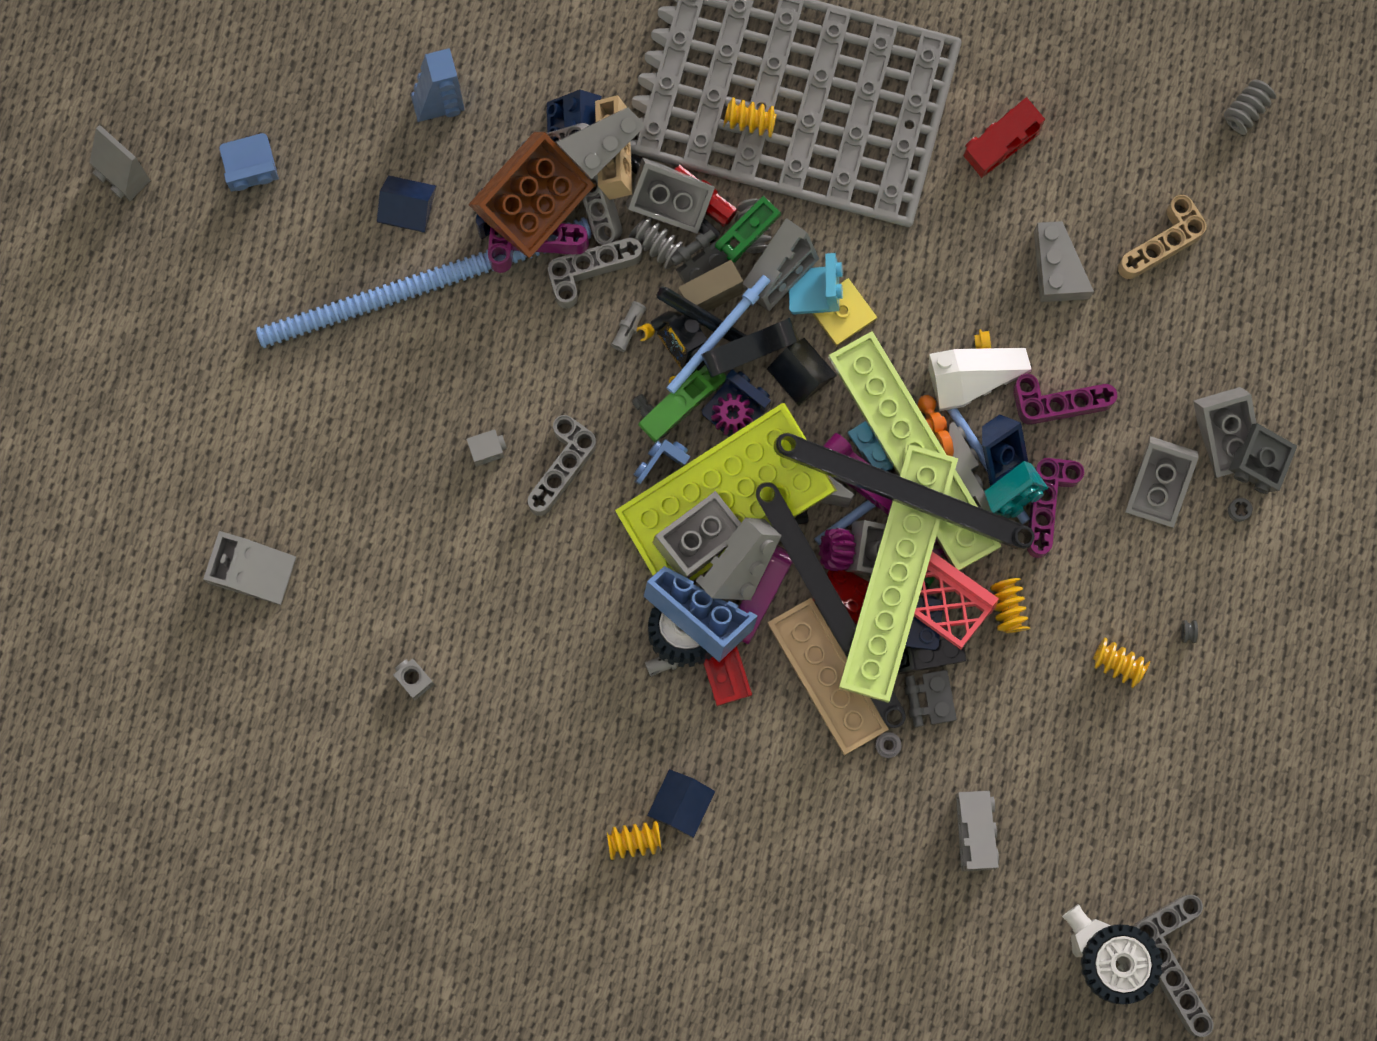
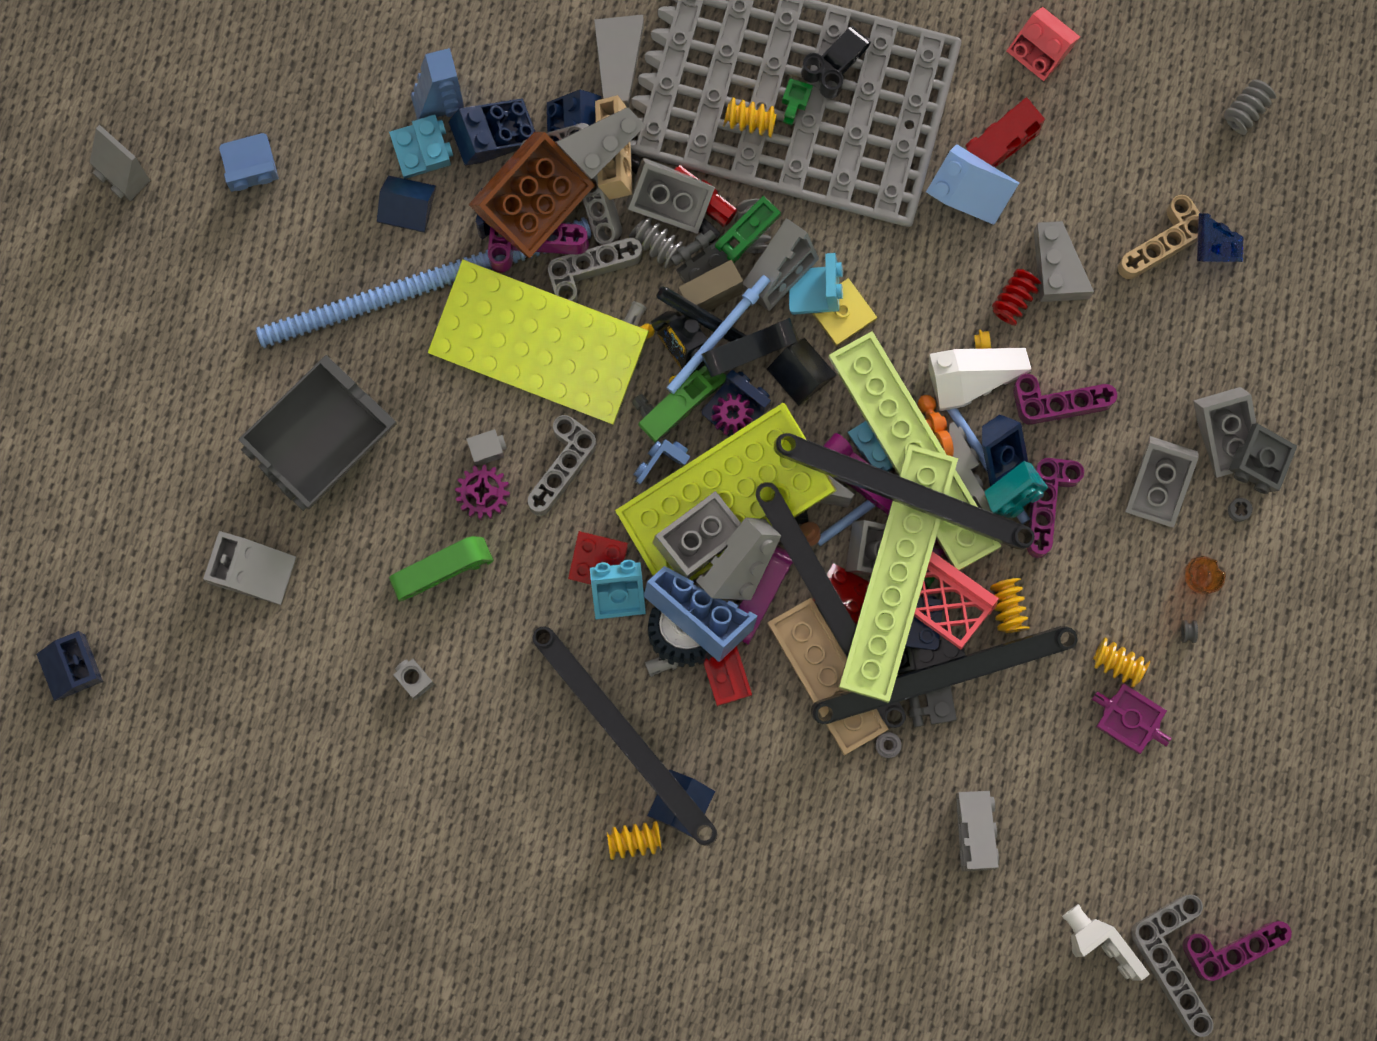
magenta gear [818,528,856,571] -> none
wheel [1081,924,1163,1005] -> none
none -> dark blue slope [36,631,103,701]
none -> dark grey cylinder [238,355,397,511]
none -> medium azure plate [389,115,453,179]
none -> bright green beam [389,536,494,601]
none -> neon yellow plate [428,259,649,424]
none -> dark blue slope [448,98,535,166]
none -> magenta gear [455,465,510,520]
none -> black piece [532,626,718,846]
none -> red hinge [568,531,628,584]
none -> medium azure plate [590,560,646,619]
none -> light grey slope [594,15,644,107]
none -> green plate [782,78,813,125]
none -> nougat plate [800,522,821,546]
none -> black piece [801,26,871,99]
none -> black piece [811,626,1078,724]
none -> light blue slope [926,144,1019,225]
none -> red piece [992,269,1041,326]
none -> coral slope [1006,7,1080,81]
none -> magenta plate [1091,683,1172,754]
none -> magenta beam [1183,921,1292,981]
none -> clear orange hair [1185,556,1226,595]
none -> clear blue wing [1197,213,1244,262]

